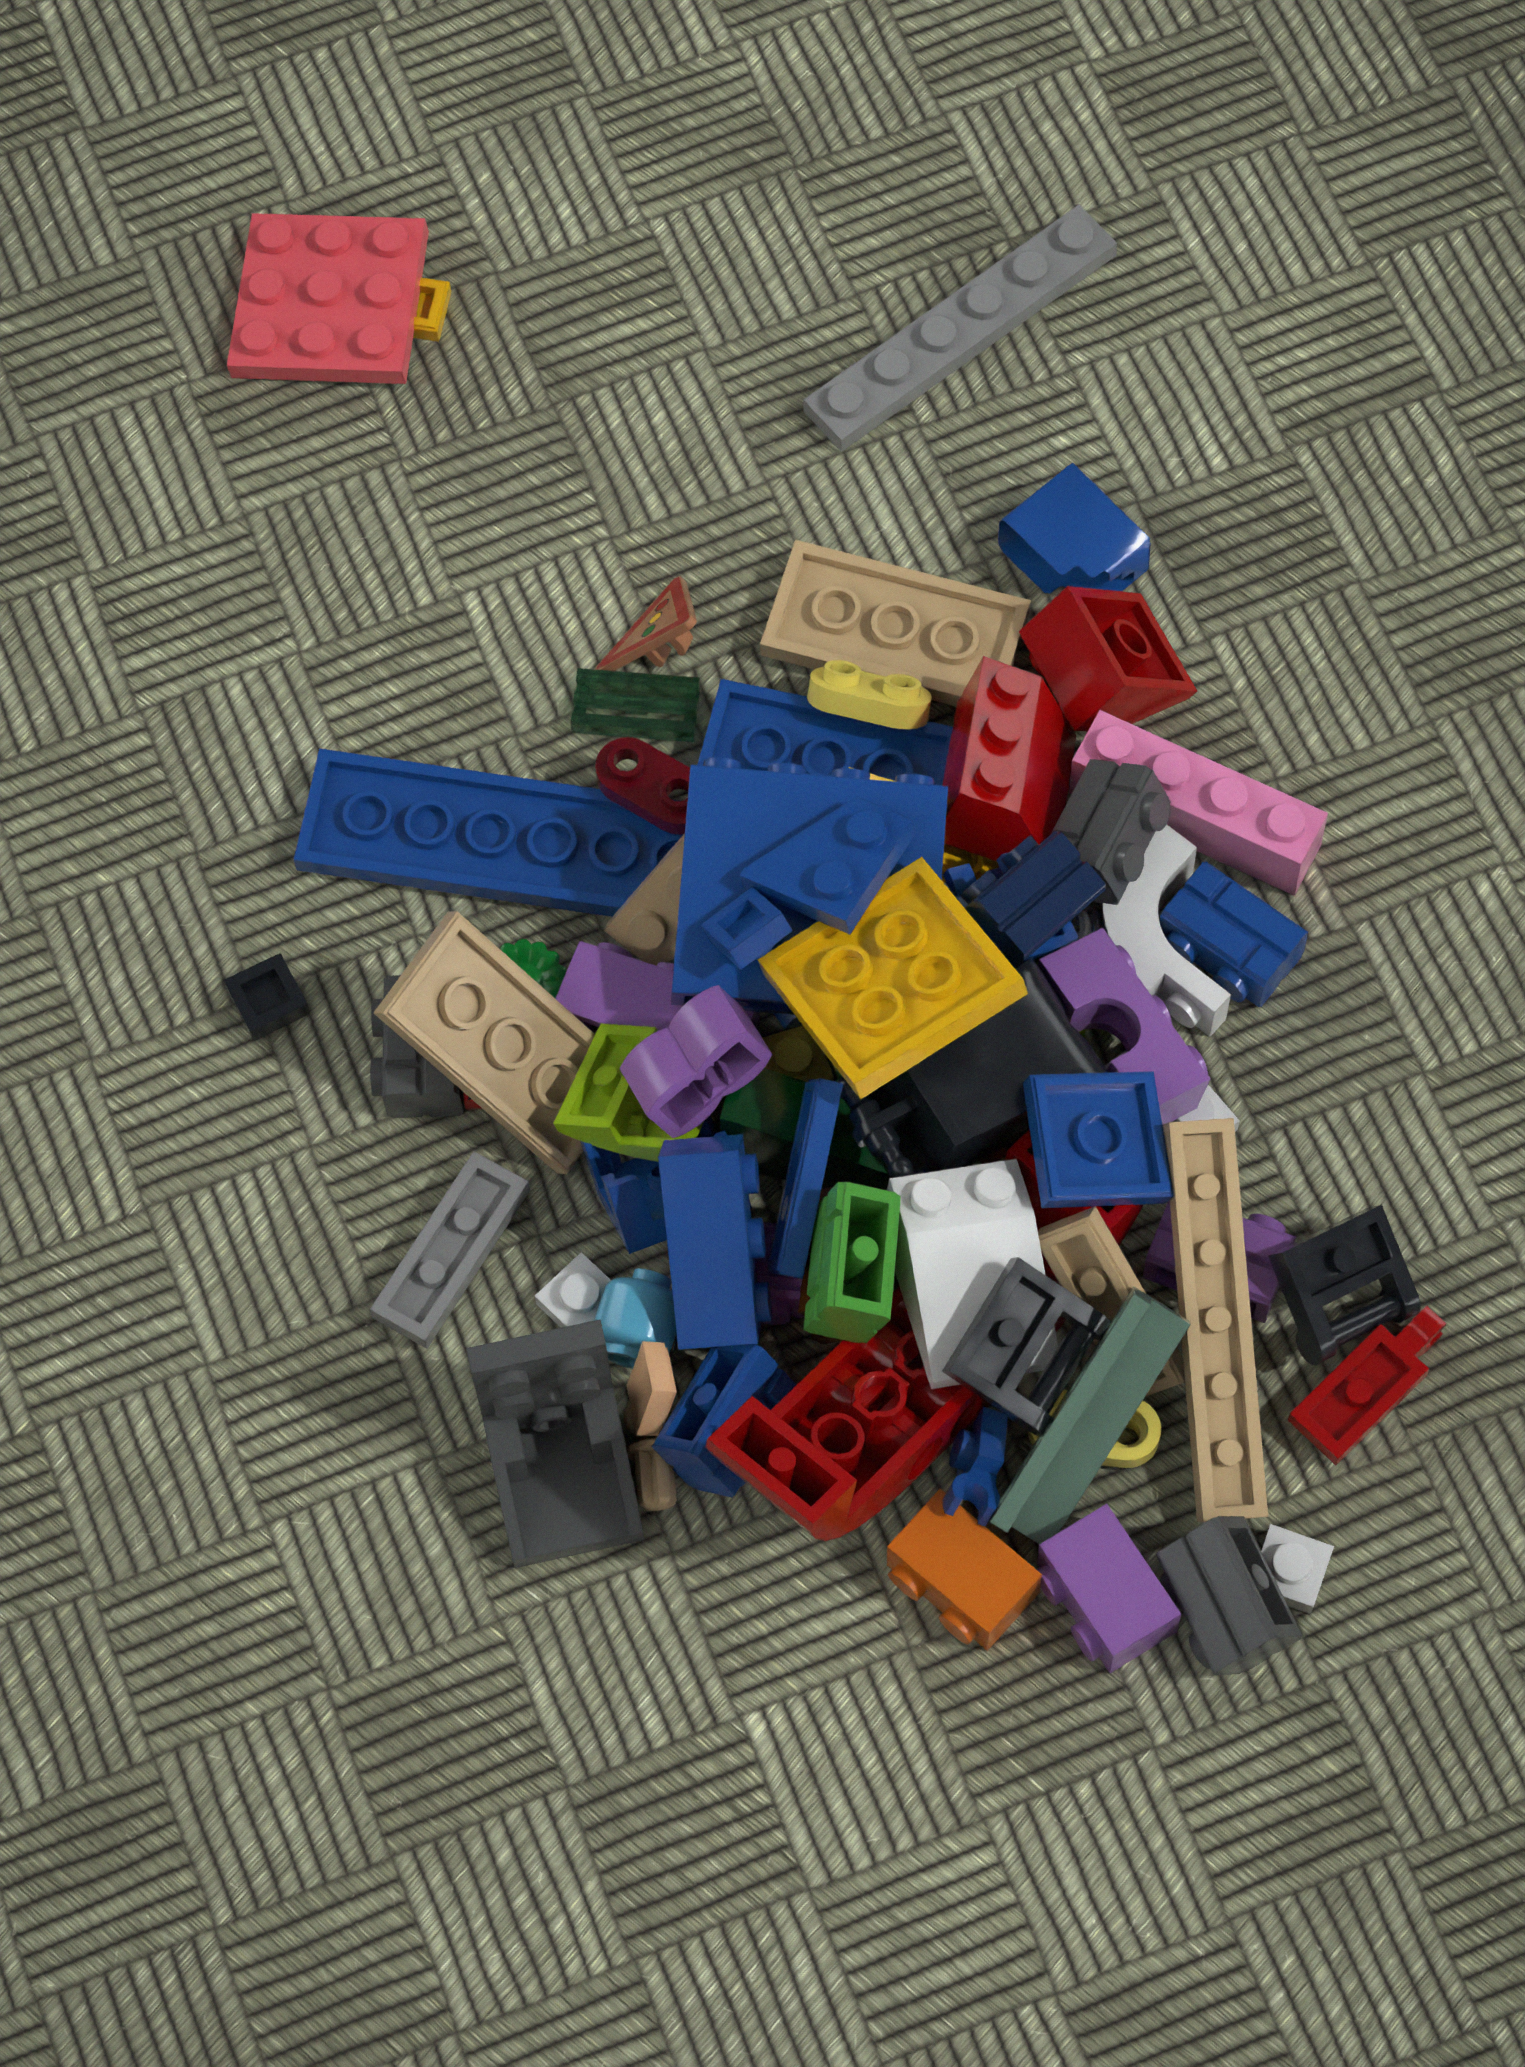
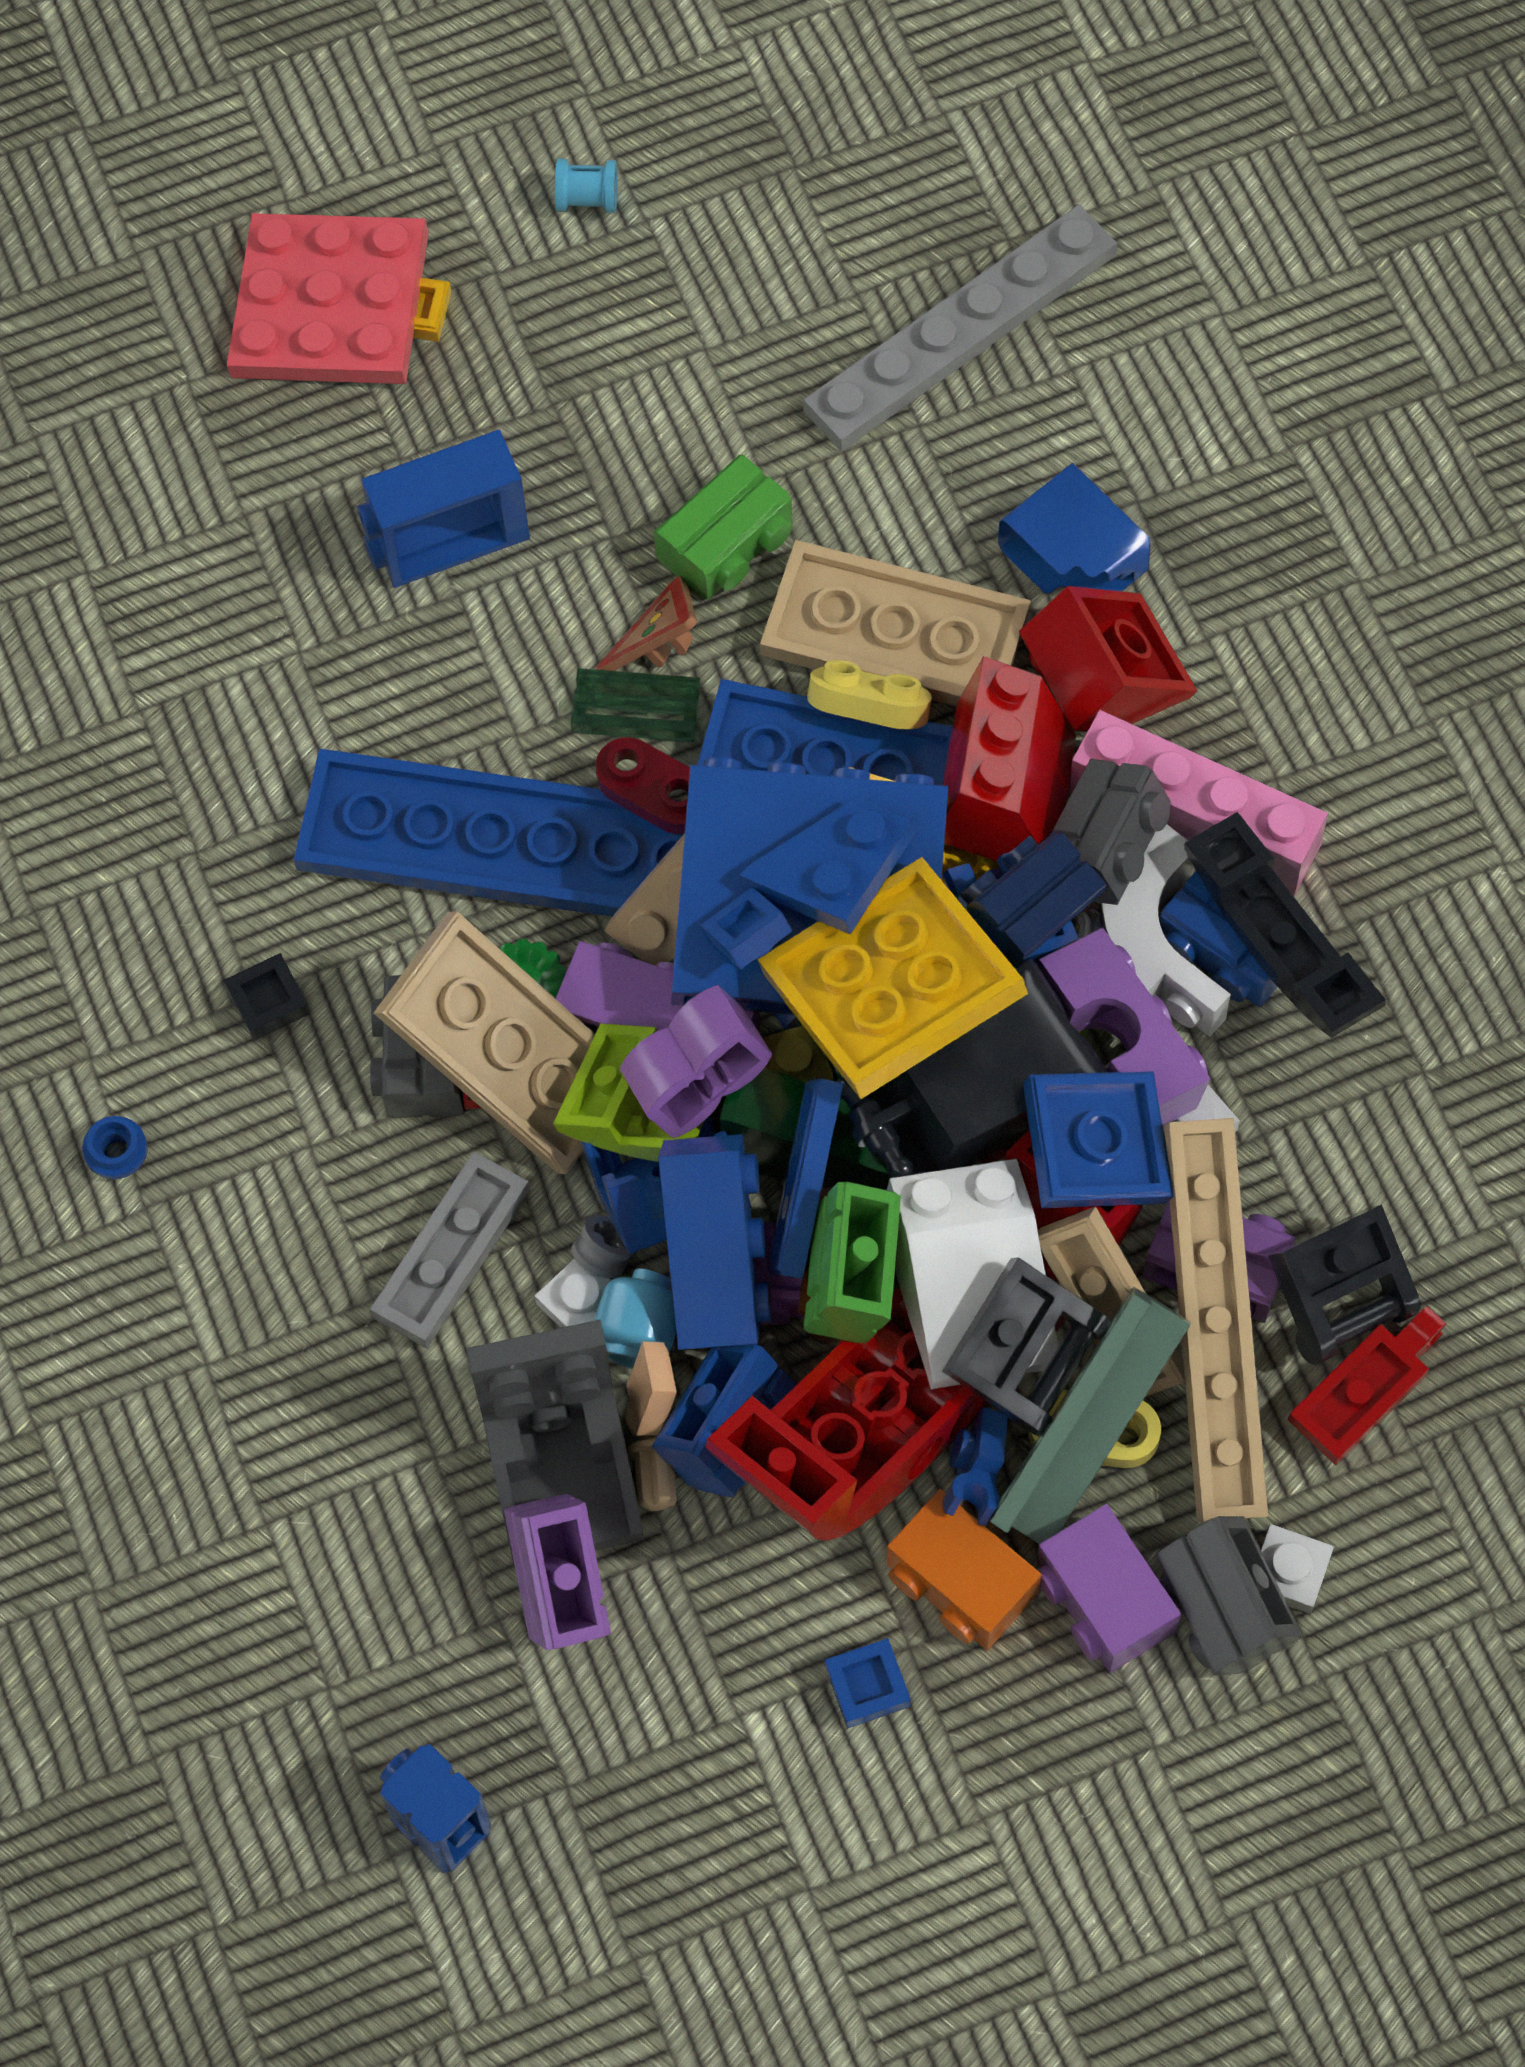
none -> blue plate [82,1116,148,1179]
none -> blue window [356,429,530,588]
none -> blue brick [380,1744,491,1874]
none -> medium lavender brick [504,1494,611,1650]
none -> medium azure bush [555,158,618,213]
none -> light grey bush [571,1215,634,1278]
none -> bright green brick [654,454,792,600]
none -> blue plate [825,1638,911,1729]
none -> black slope [1184,812,1386,1038]

